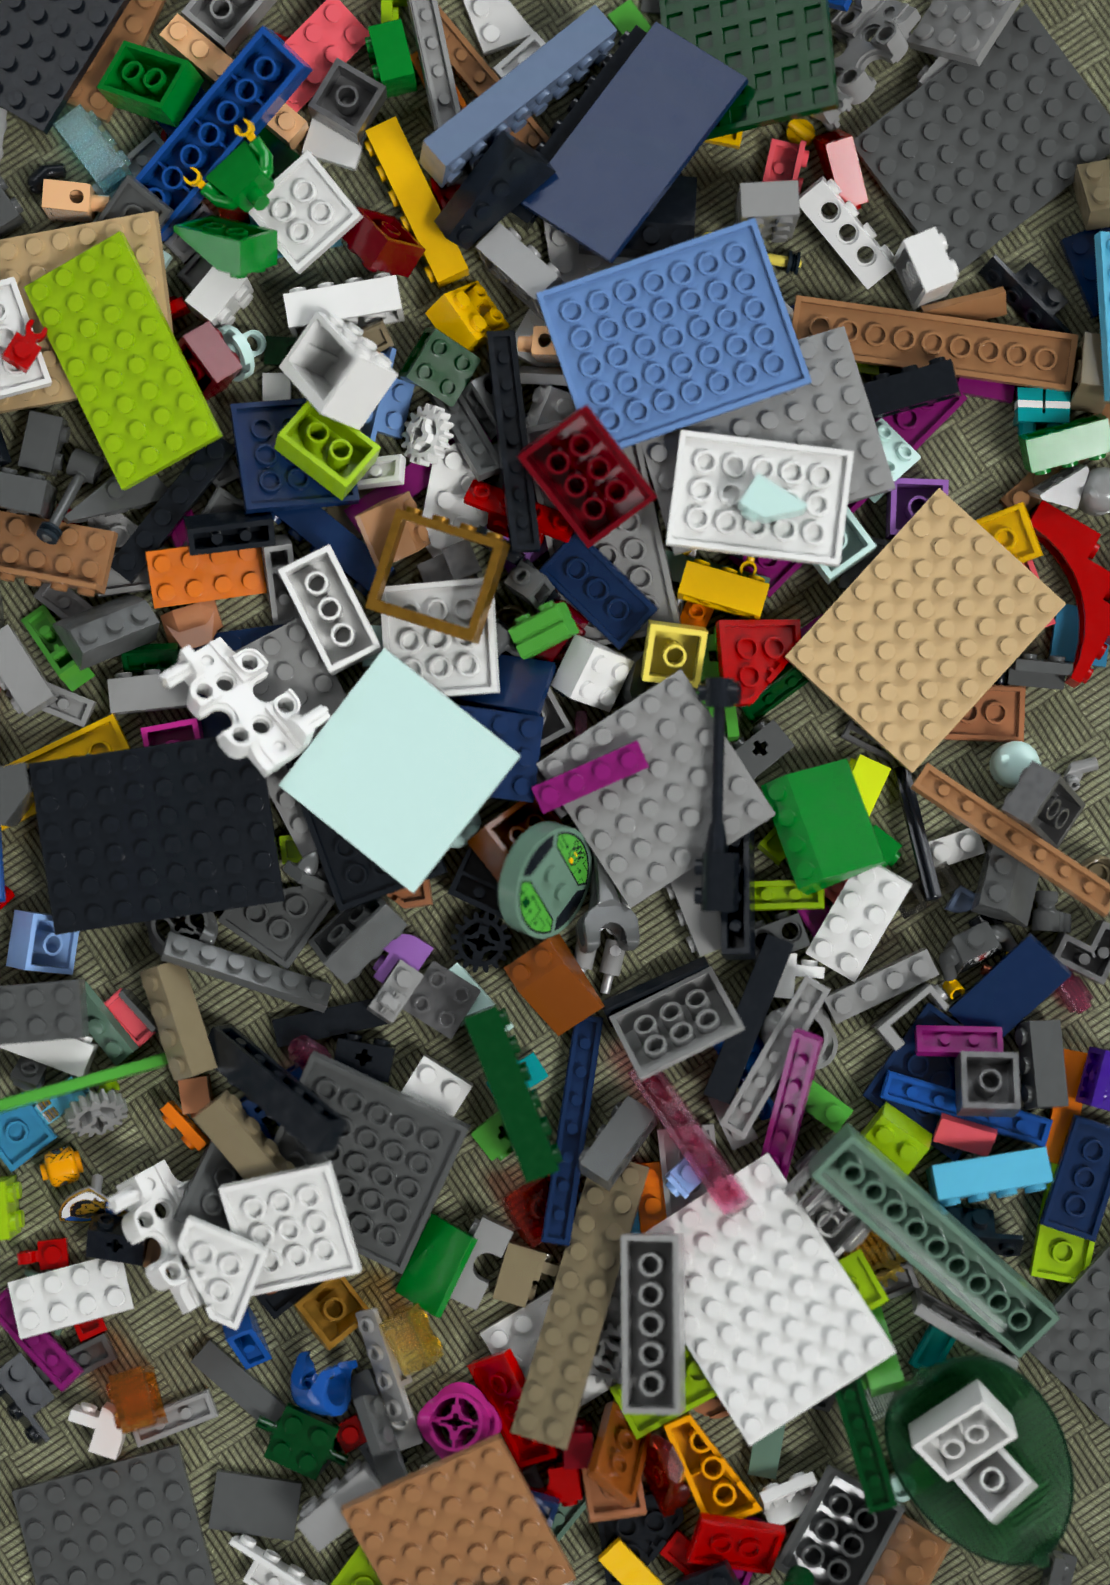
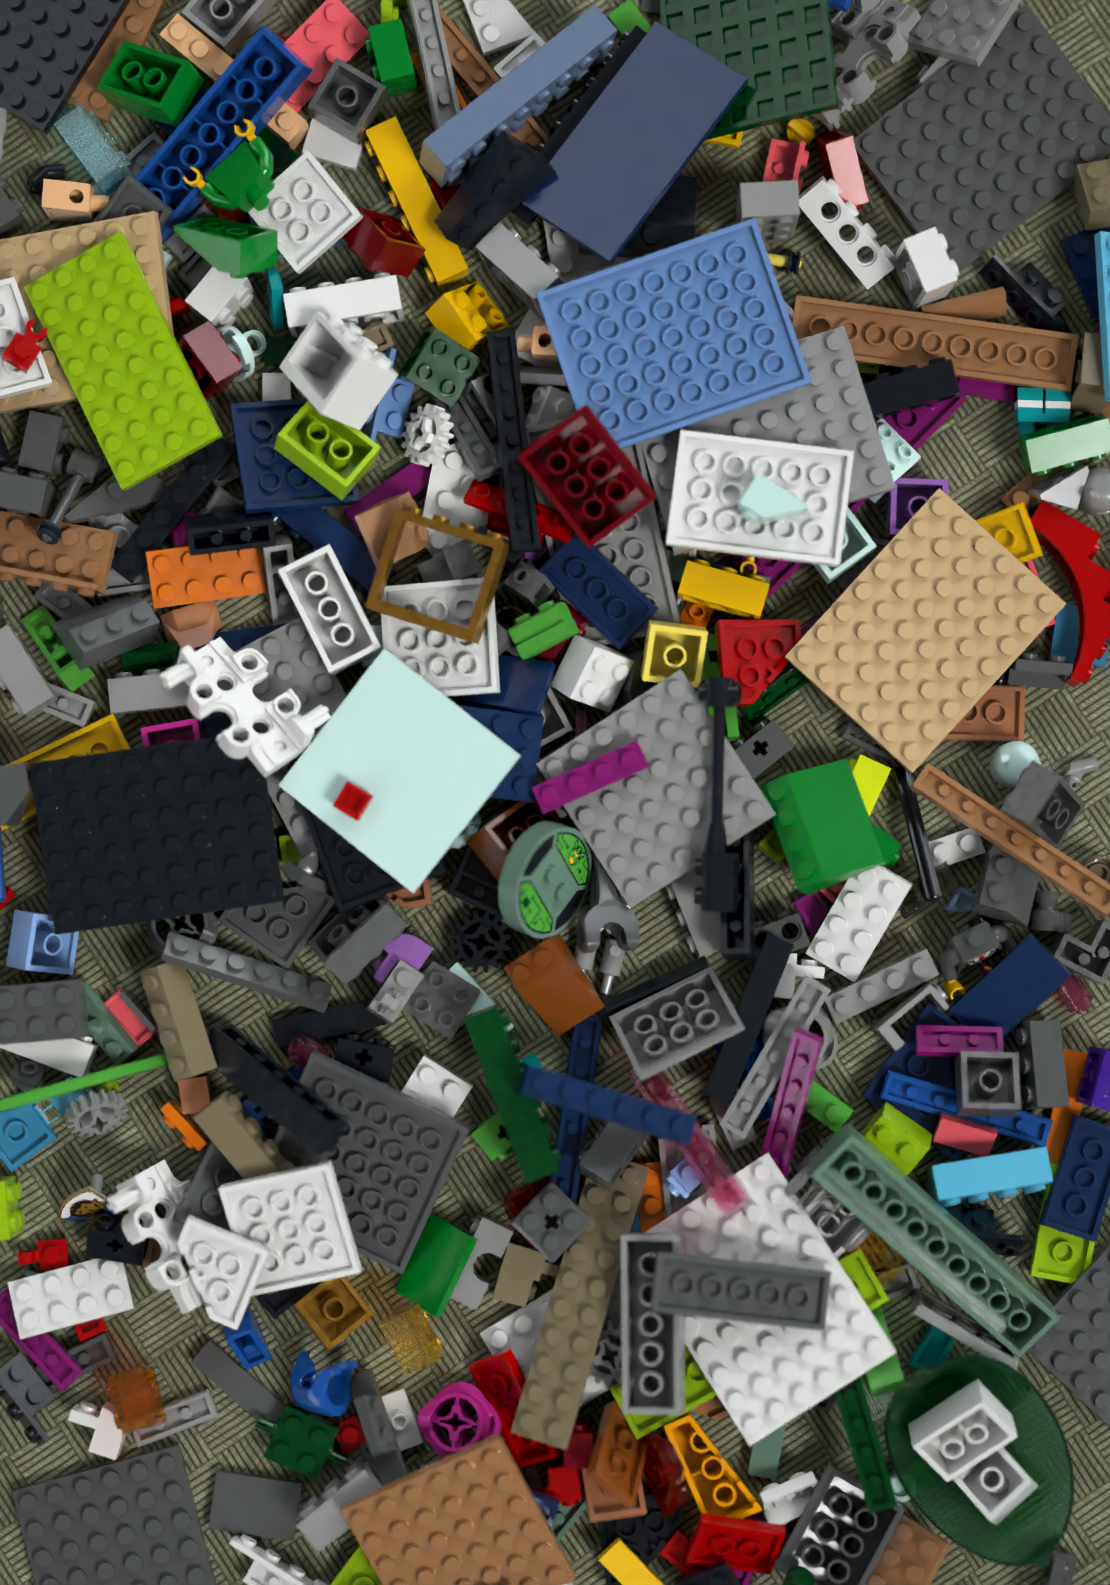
light orange head [39,1146,84,1187] -> none
light grey bracket [355,1308,413,1422] -> none
white plate [357,454,406,490] -> none
lime plate [755,880,825,911] -> none
none -> teal tile [267,268,284,331]
none -> red plate [333,781,374,821]
none -> dark grey brick [512,1182,592,1263]
none -> dark blue brick [516,1065,697,1145]
none -> dark grey plate [650,1251,831,1331]

